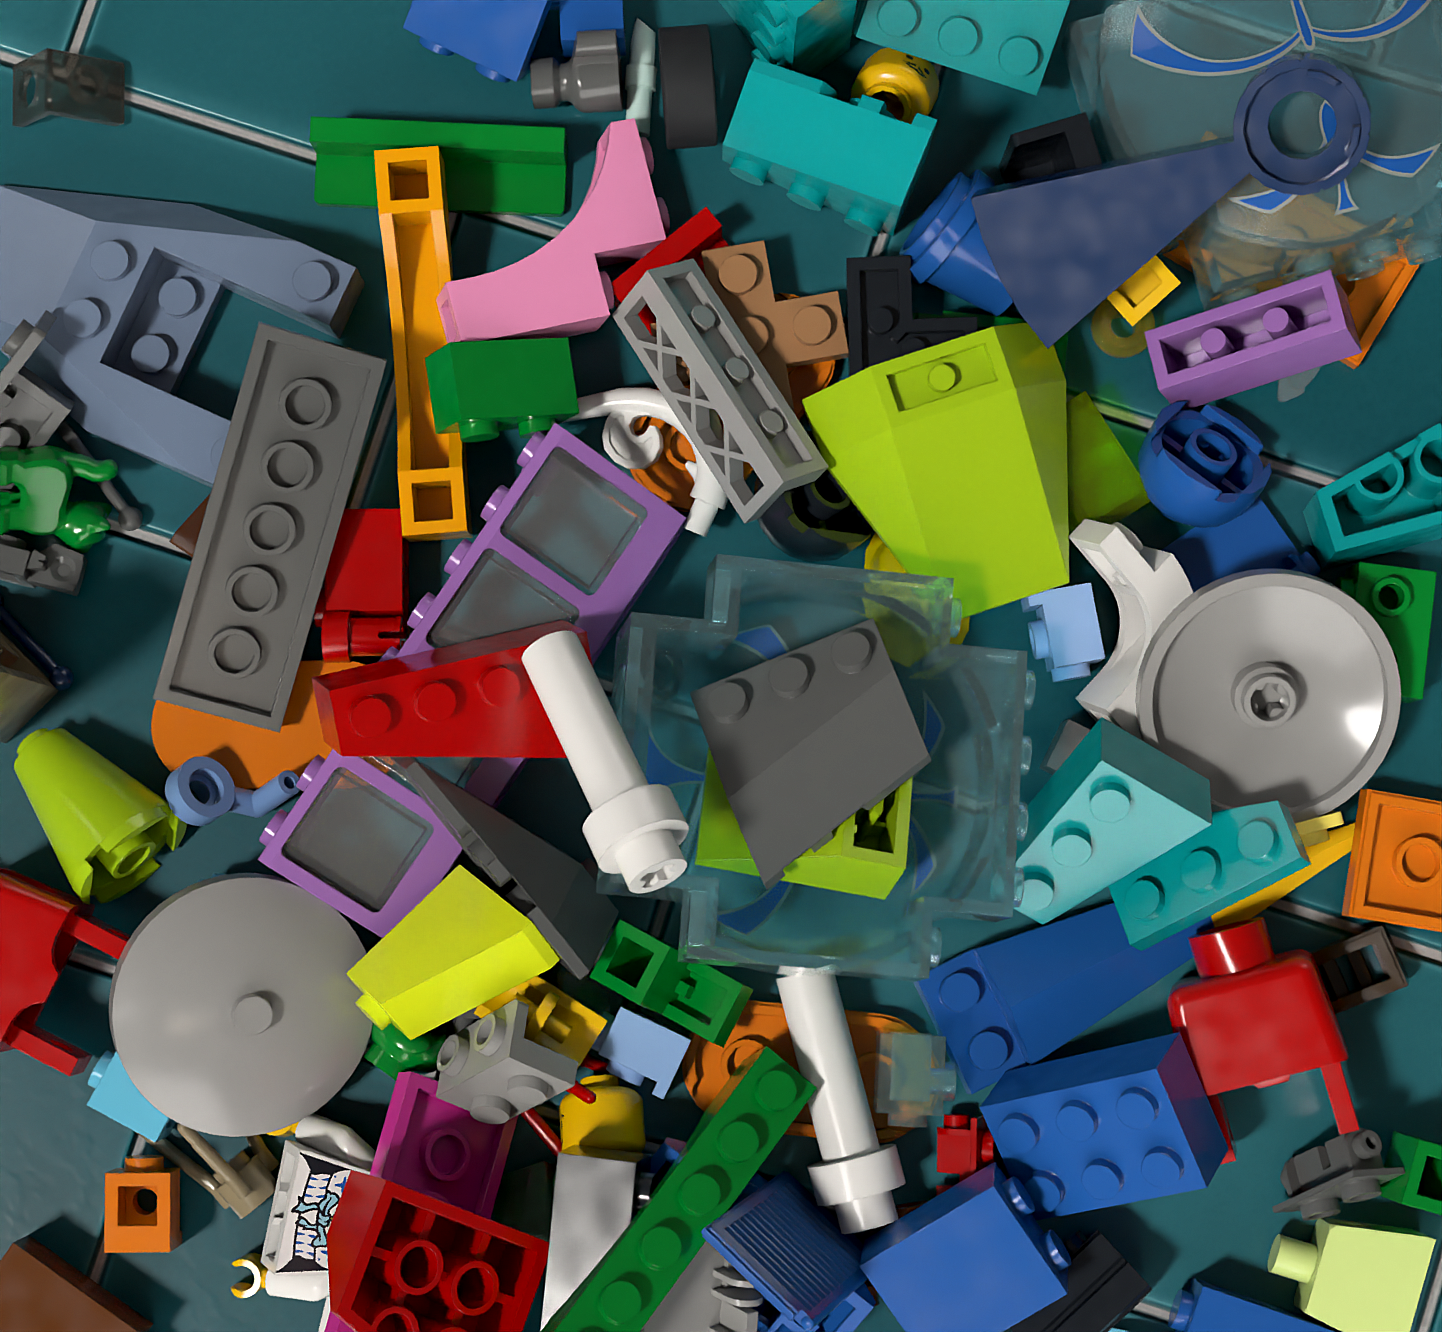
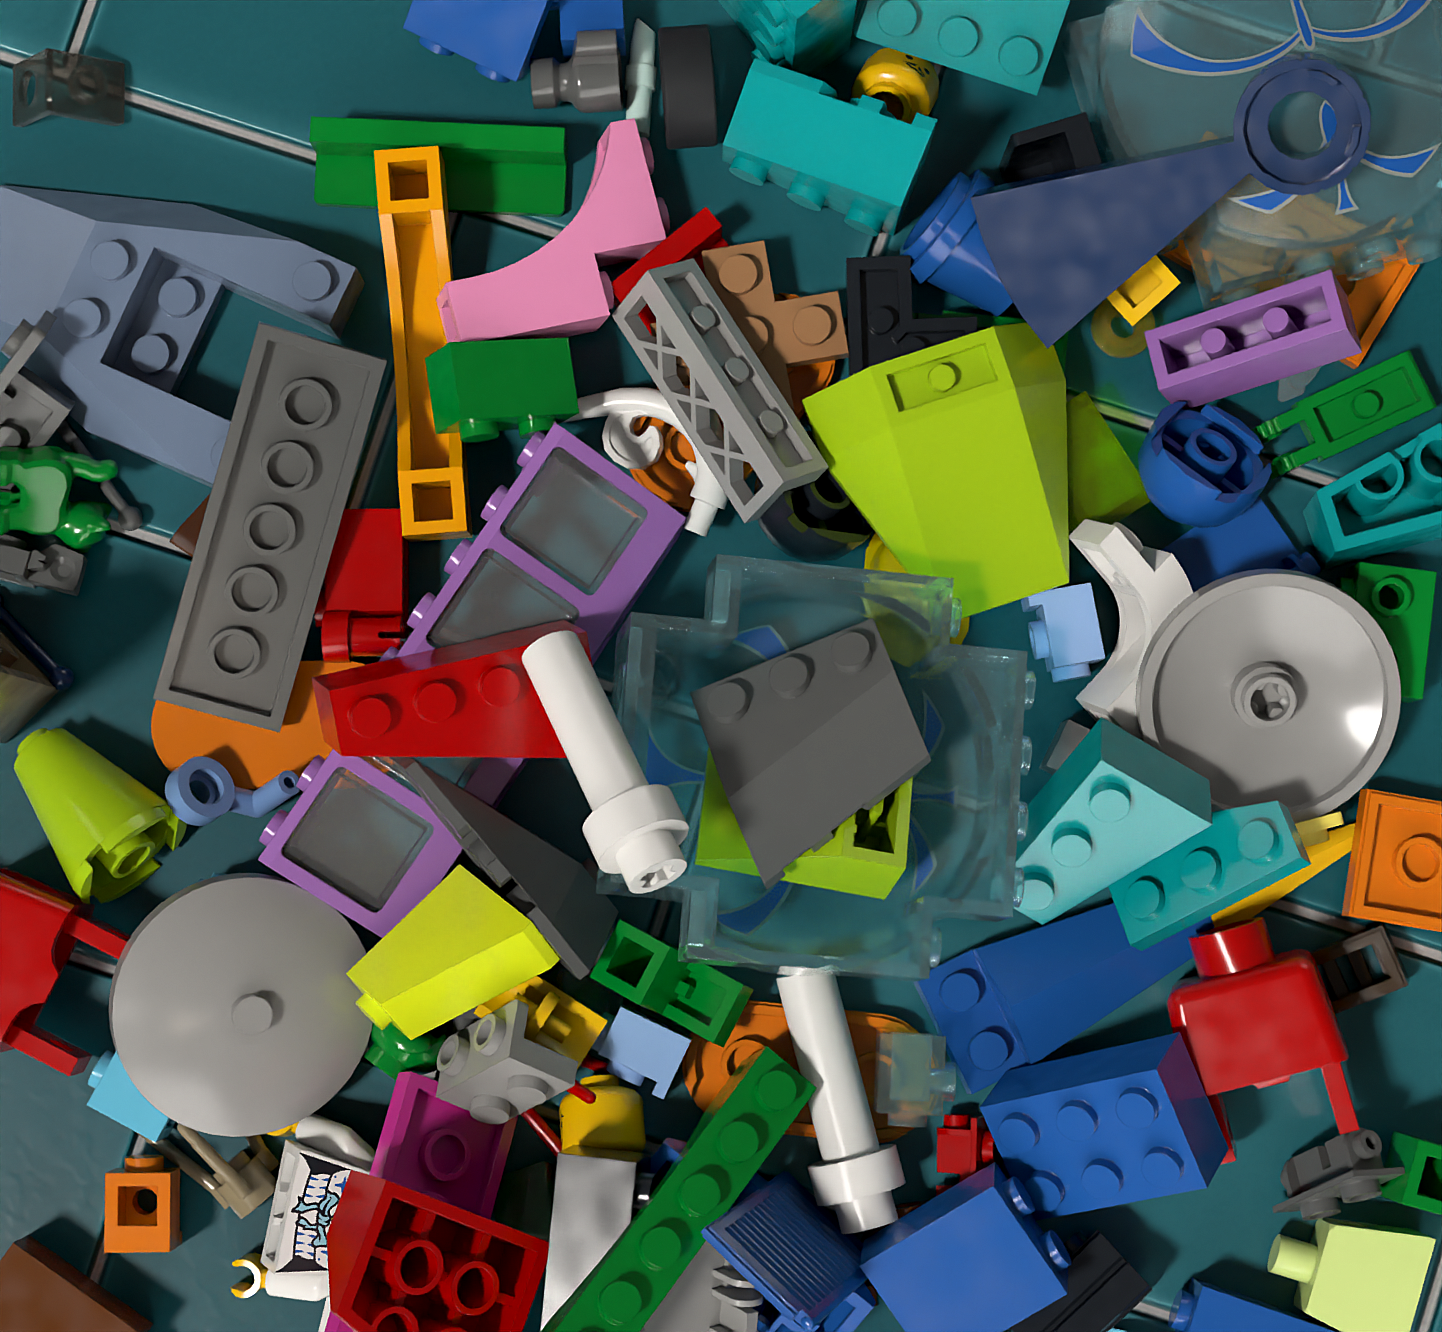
none -> green hinge [1251,350,1437,480]

